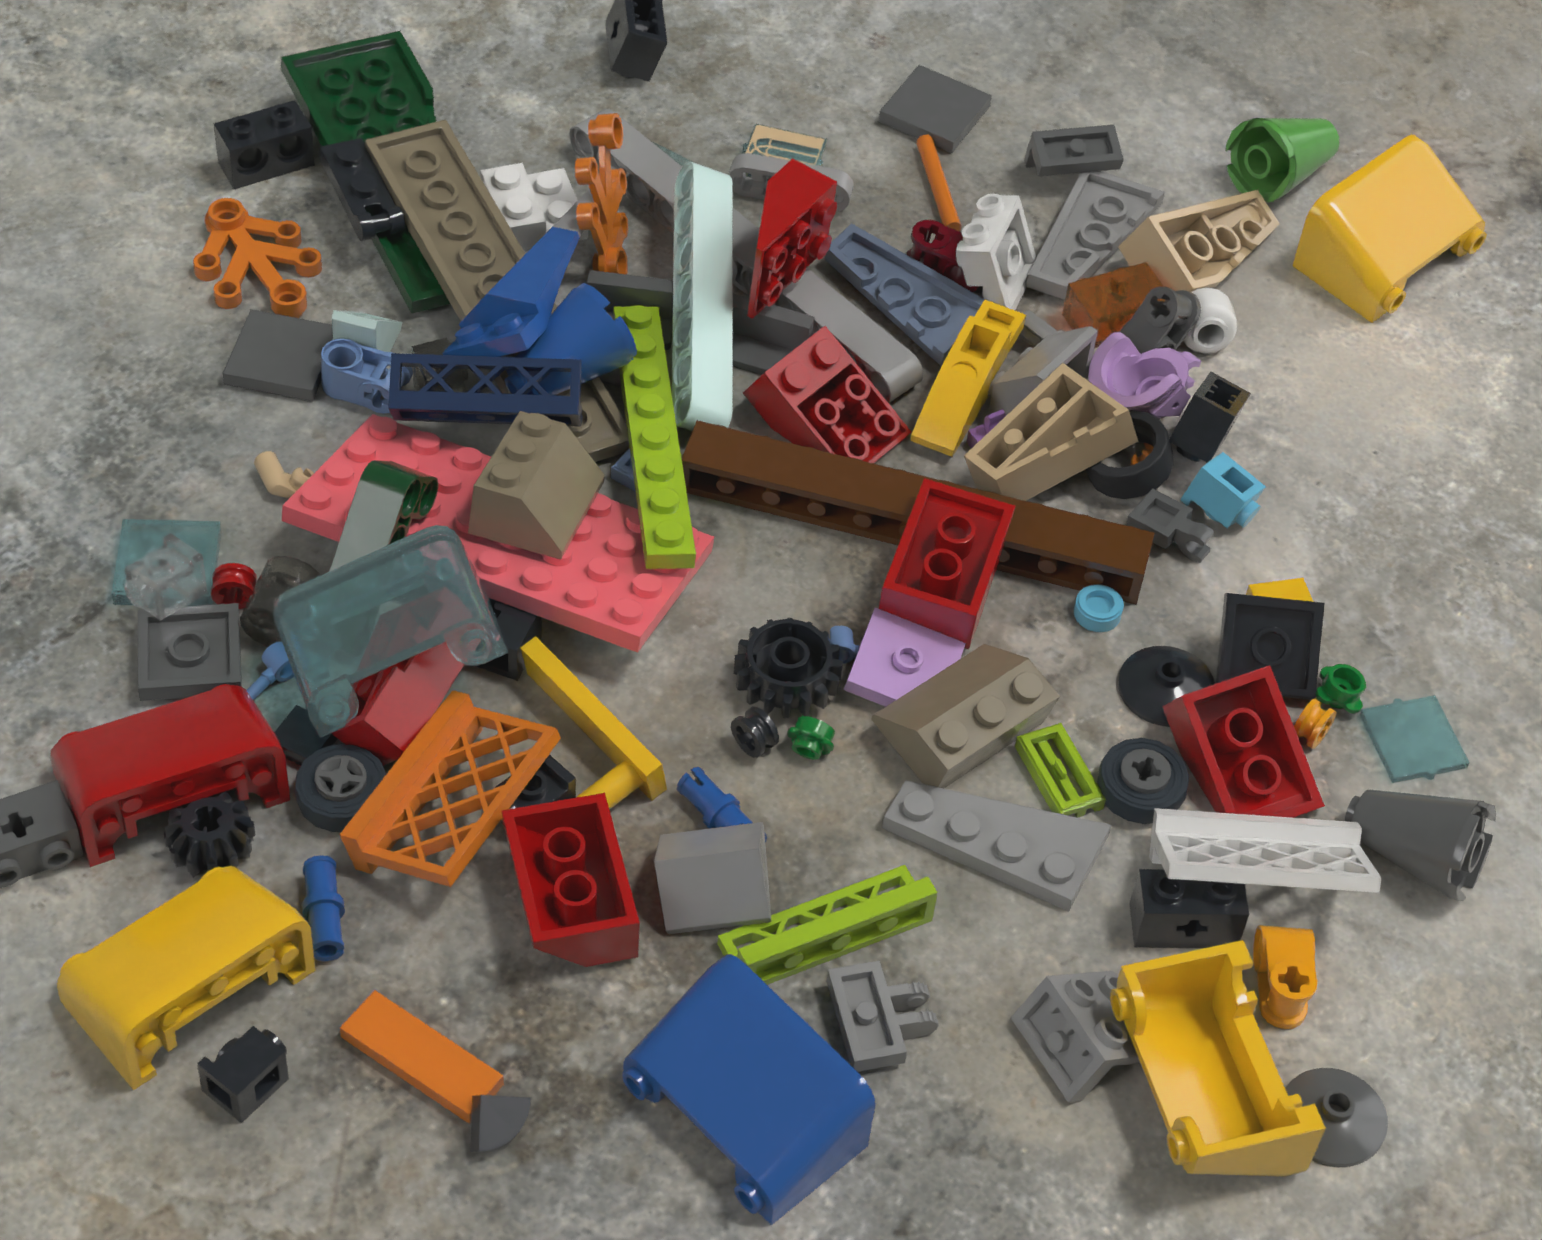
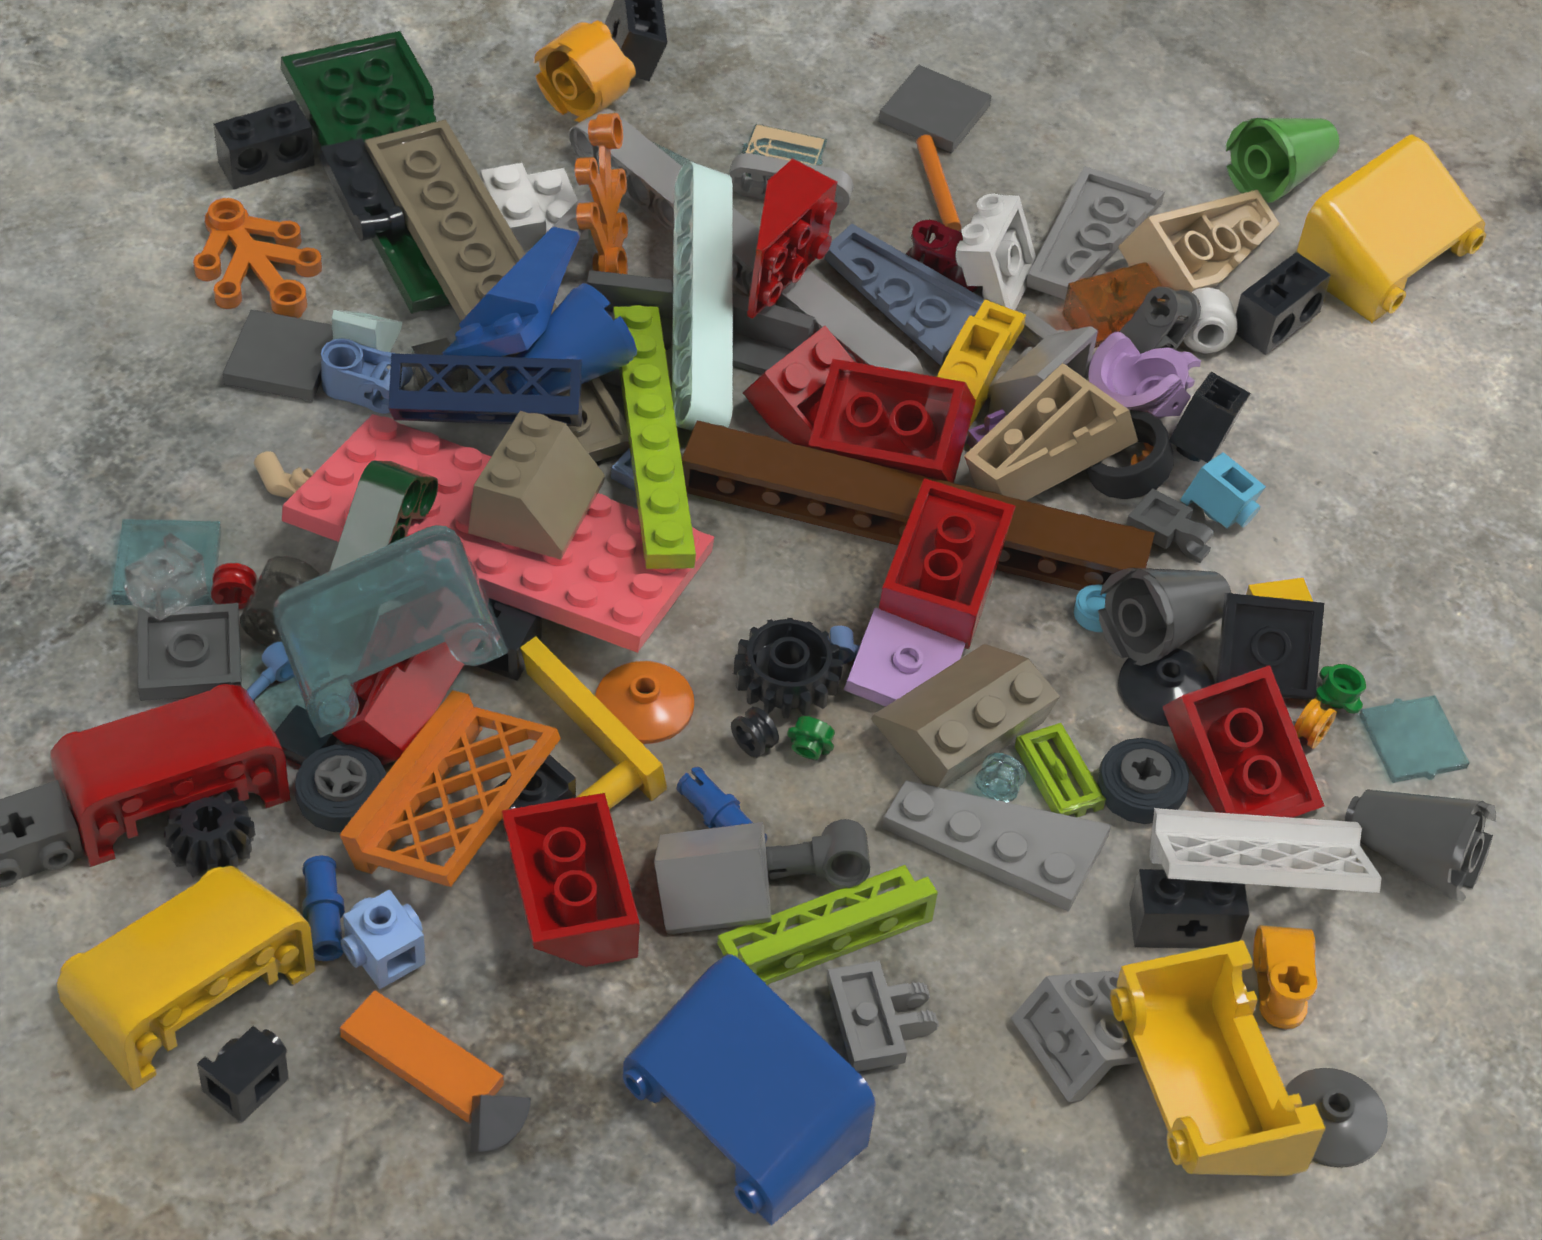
dark grey panel [1024,124,1124,177] -> none
none -> light blue brick [341,889,426,990]
none -> light orange brick [534,20,636,122]
none -> orange dish [595,661,694,744]
none -> dark grey pin [766,819,870,888]
none -> red slope [808,358,976,483]
none -> clear light blue bush [975,753,1027,802]
none -> dark grey cone [1099,568,1231,666]
none -> black brick [1236,252,1331,355]

